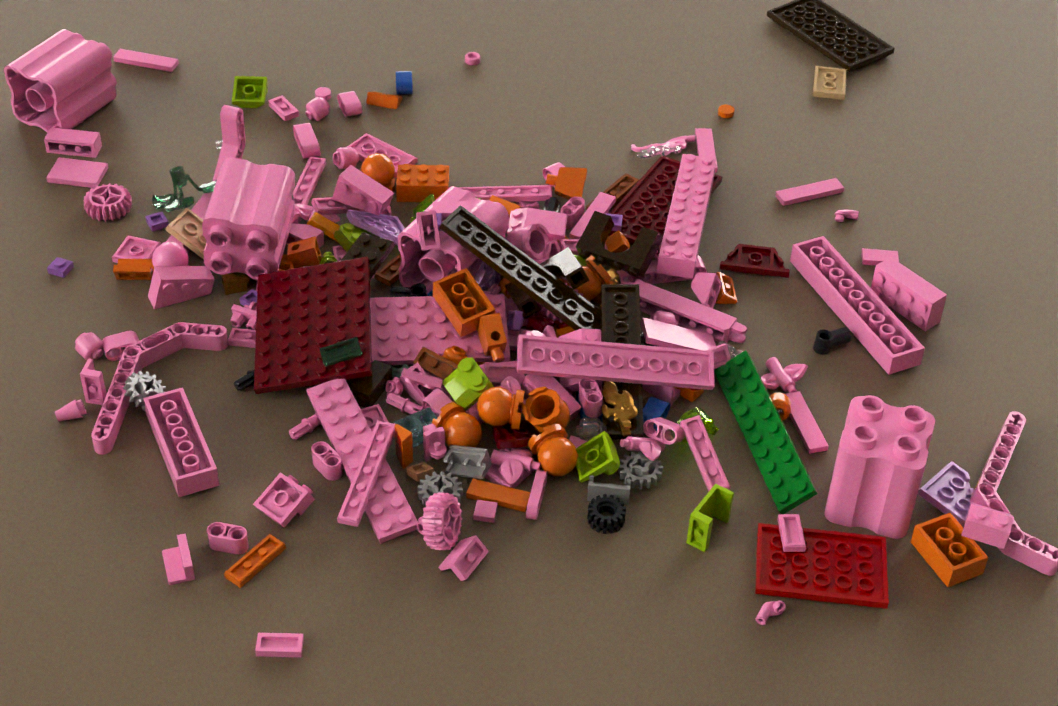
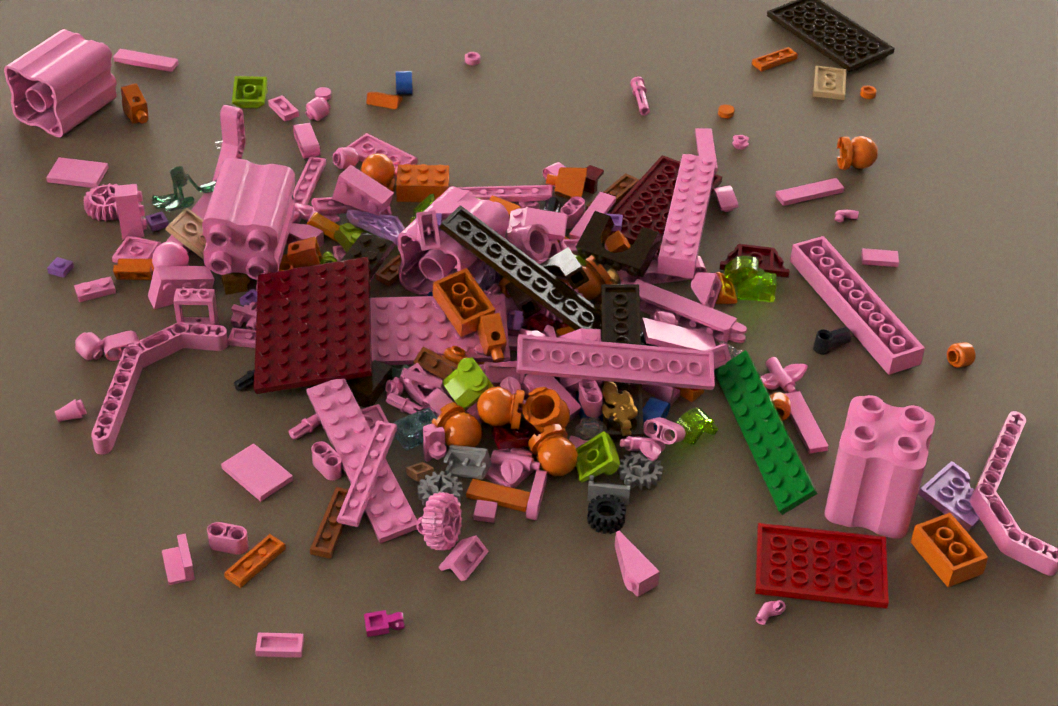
bright pink brick [44,128,102,158] -> none
bright pink panel [80,359,106,405] -> none
light grey gear [123,371,166,411] -> none
bright pink brick [143,387,219,497] -> none
bright pink plate [253,472,315,528] -> none
clear green tile [319,337,363,367] -> none
bright pink beam [337,91,362,117] -> none
black piece [390,283,427,297] -> none
orange slope [395,424,413,469] -> none
piece [631,135,695,158] -> none
bright pink tile [680,415,730,492] -> none
lime panel [686,484,734,552] -> none
bright pink tile [777,514,806,552] -> none
bright pink brick [871,257,947,332] -> none
bright pink slope [961,502,1014,549] -> none
none -> bright pink plate [74,276,116,302]
none -> bright pink wedge [115,184,147,239]
none -> orange torso [121,83,149,124]
none -> bright pink window [173,288,219,325]
none -> bright pink tile [221,443,293,502]
none -> dark orange plate [310,487,349,559]
none -> dark pink plate [364,610,405,637]
none -> dark red panel [583,165,604,194]
none -> bright pink slope [615,531,660,597]
none -> bright pink pin [630,77,650,116]
none -> bright pink slope [714,185,739,212]
none -> clear neon green brick [725,256,766,289]
none -> bright pink plate [732,135,749,150]
none -> clear neon green slope [737,272,777,302]
none -> orange tile [752,47,798,72]
none -> orange tile [837,136,878,170]
none -> orange tile [860,85,877,99]
none -> orange head [947,342,976,368]

